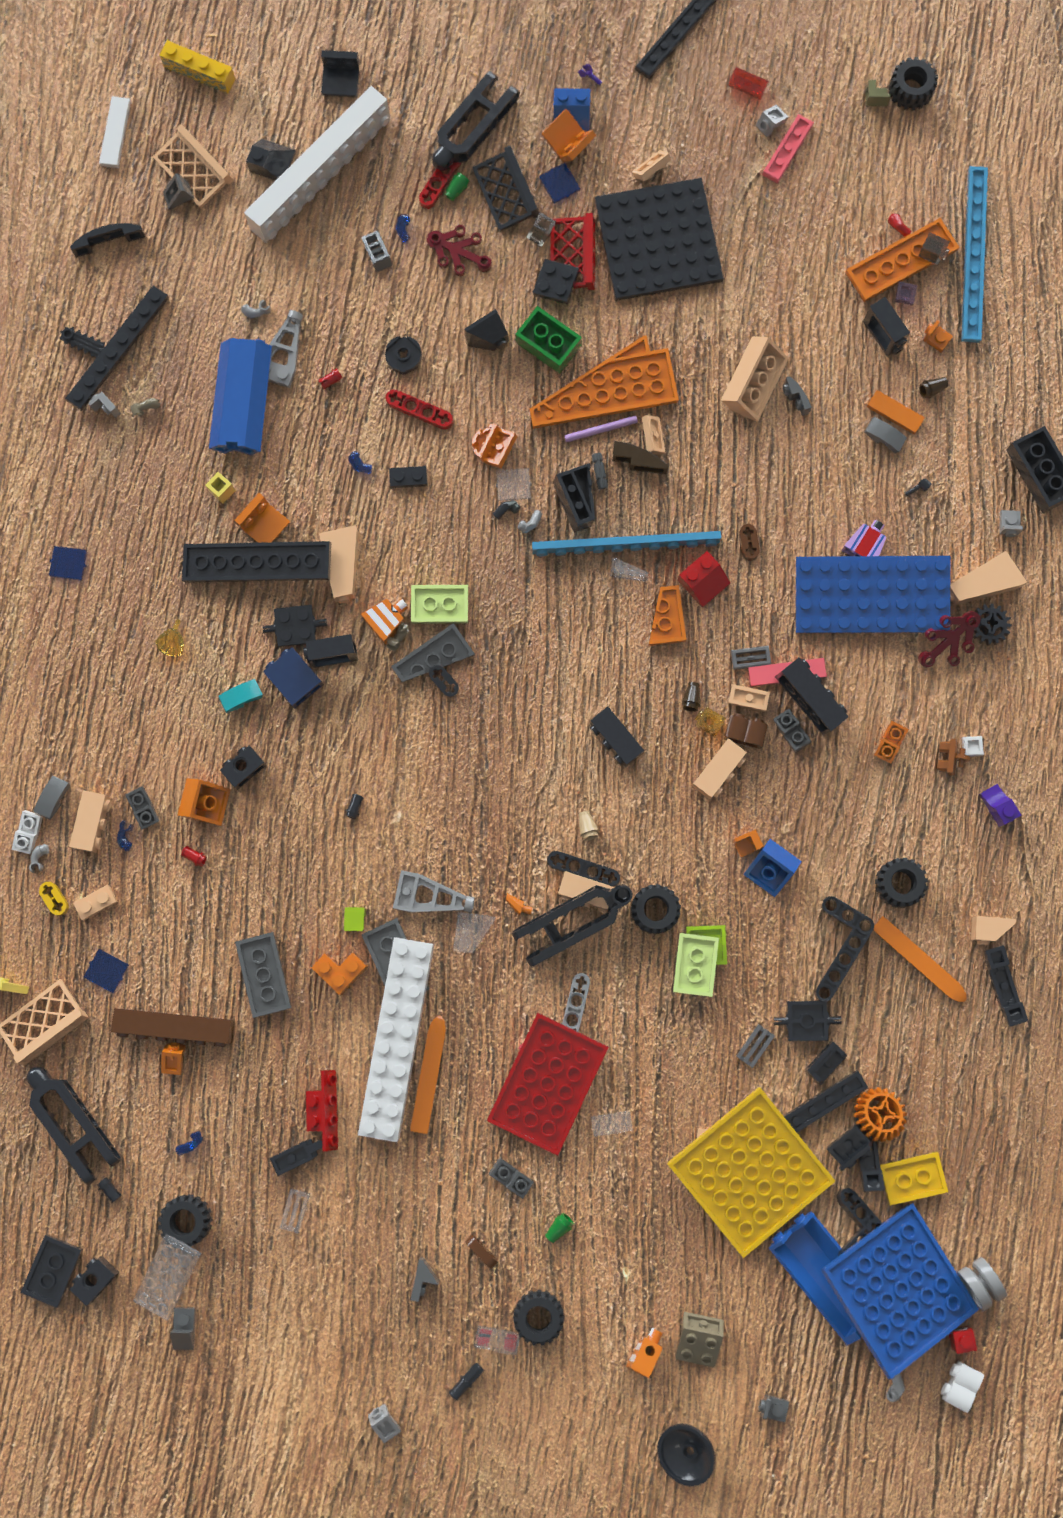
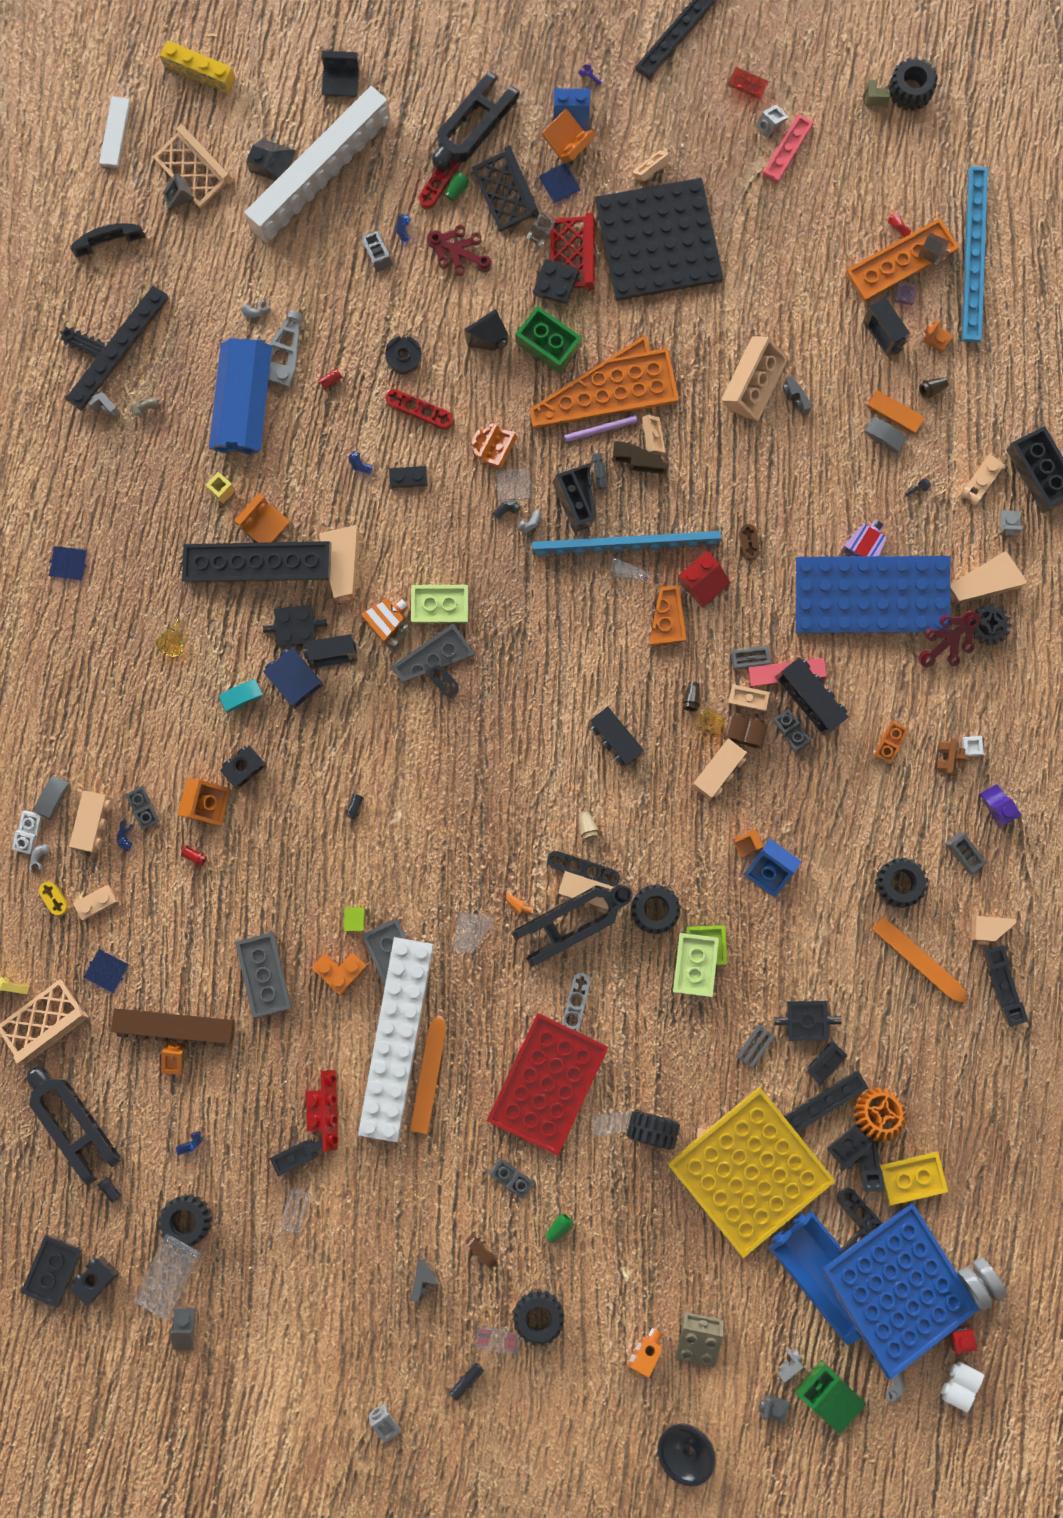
light grey plate [393,870,475,913] -> none
black beam [815,896,874,1002] -> none
none -> black tyre [626,1111,680,1150]
none -> light grey bracket [777,1347,804,1383]
none -> green slope [794,1360,867,1434]
none -> dark grey slope [945,832,986,875]
none -> light nougat plate [959,454,1005,506]

